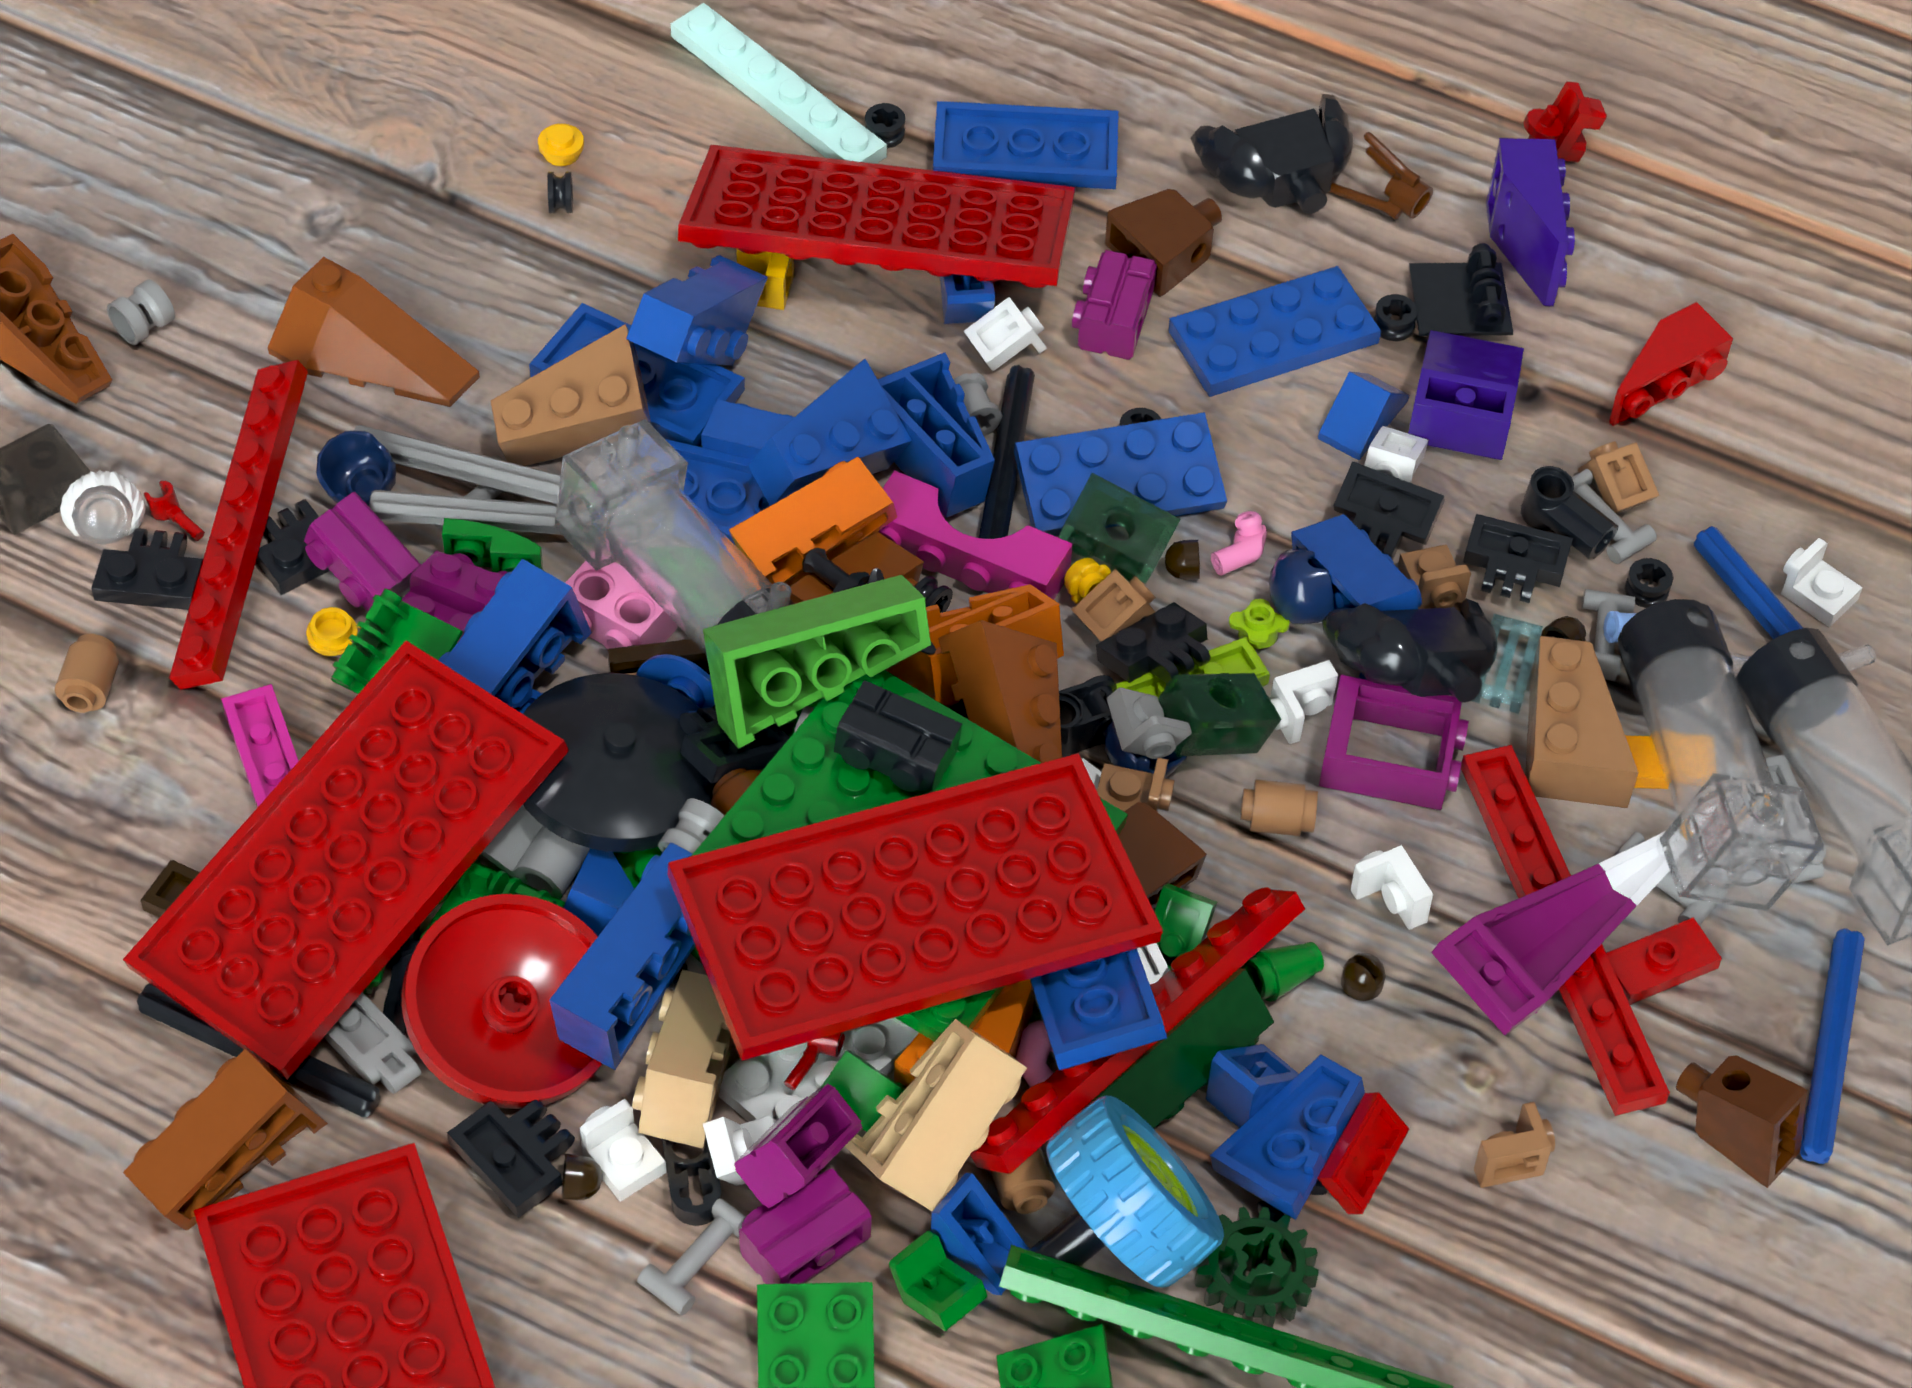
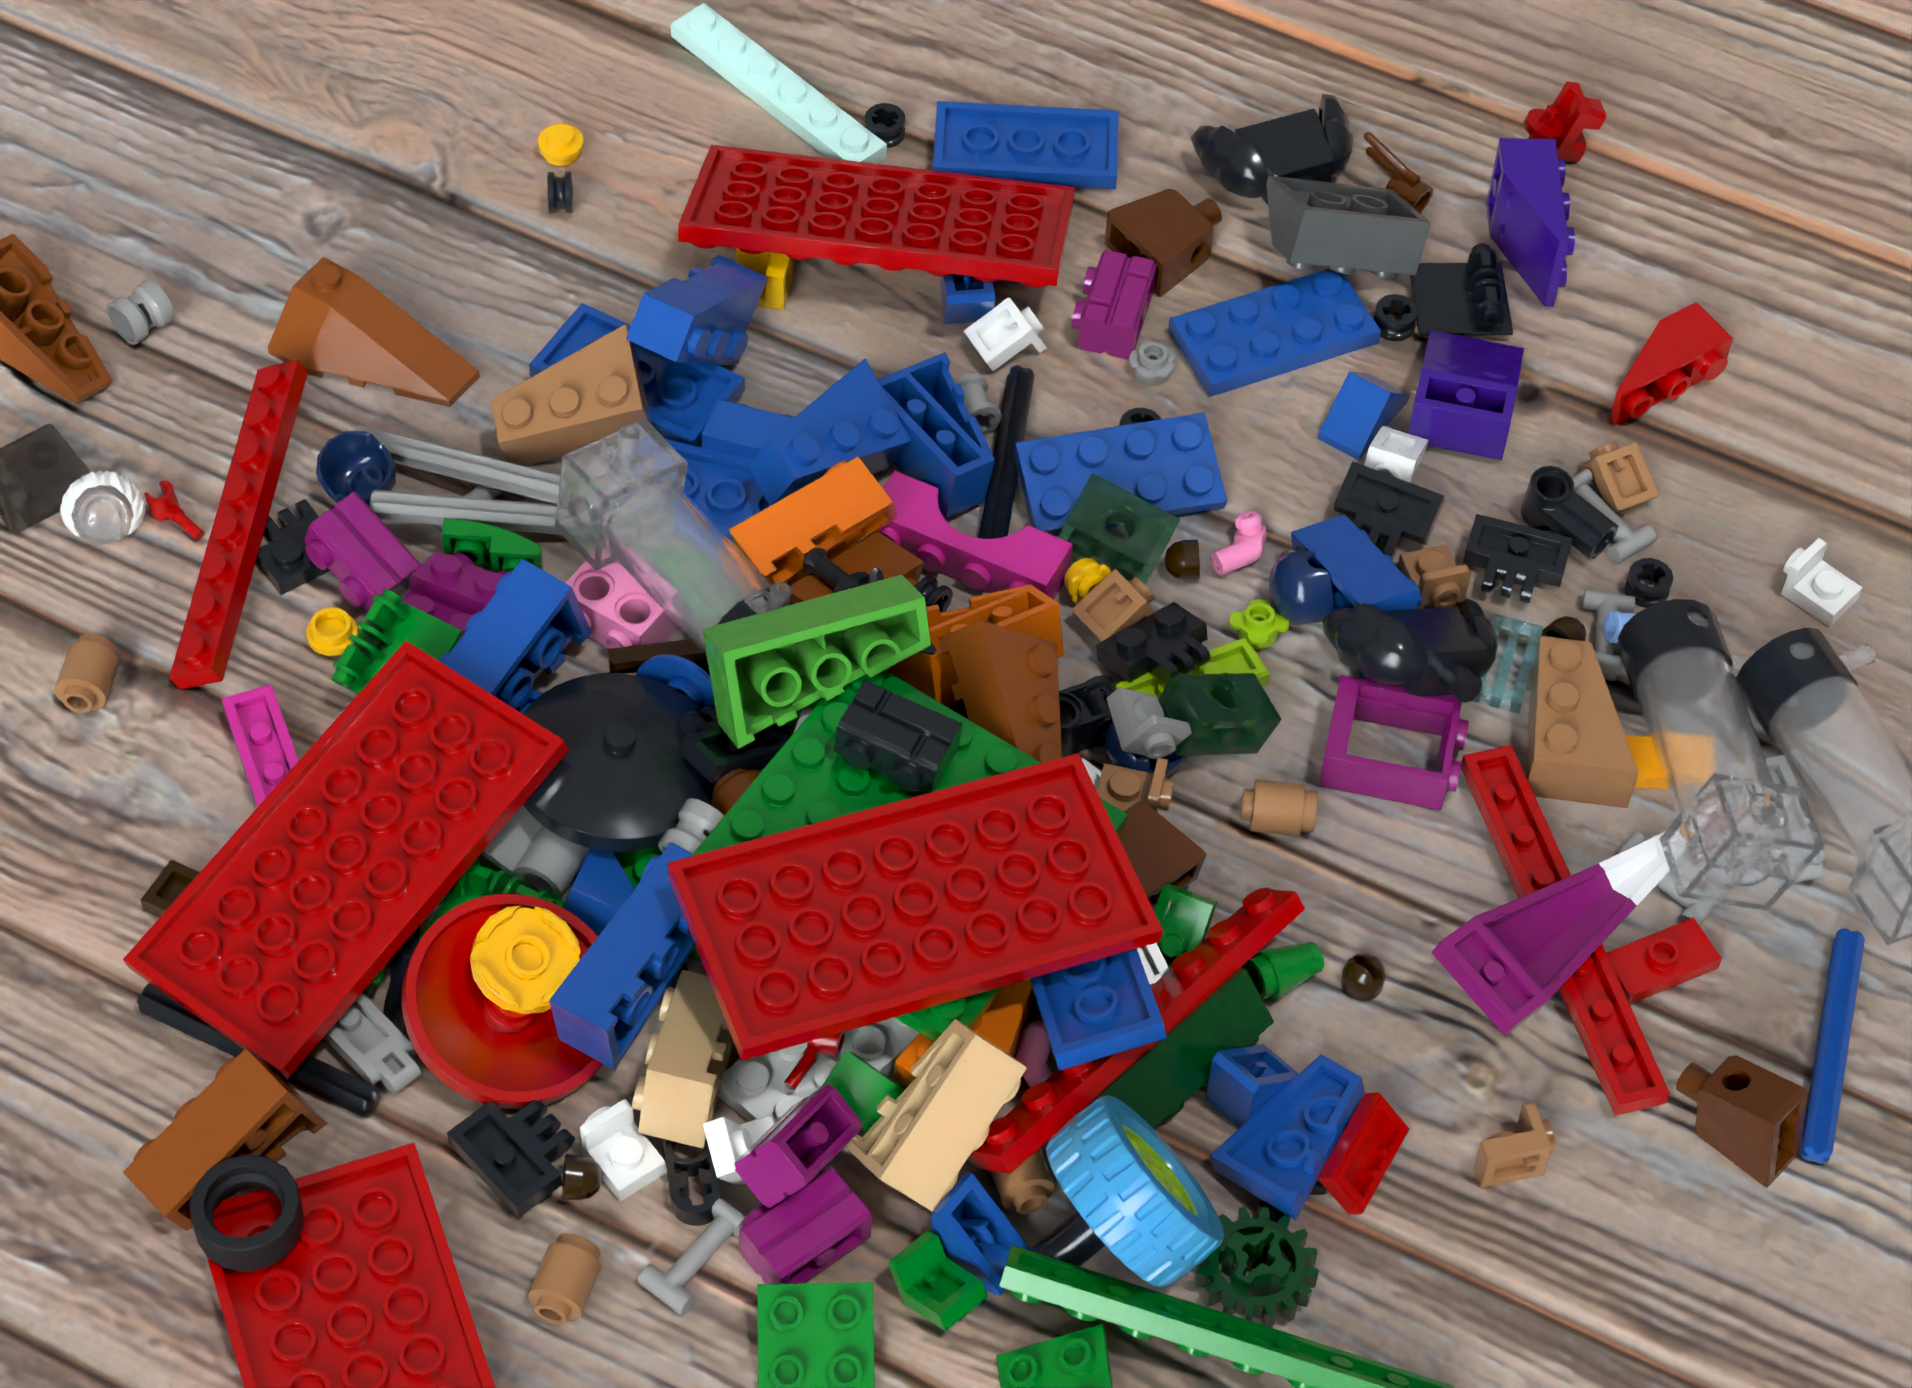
black hinge [91,528,203,610] -> none
white bracket [1266,660,1338,744] -> none
white bracket [1351,845,1433,930] -> none
blue axle [1694,526,1862,716] -> none
none -> black tyre [189,1154,304,1271]
none -> yellow tile [470,905,581,1014]
none -> medium nougat brick [528,1233,601,1324]
none -> light grey plate [1129,342,1176,386]
none -> dark grey slope [1266,176,1431,279]

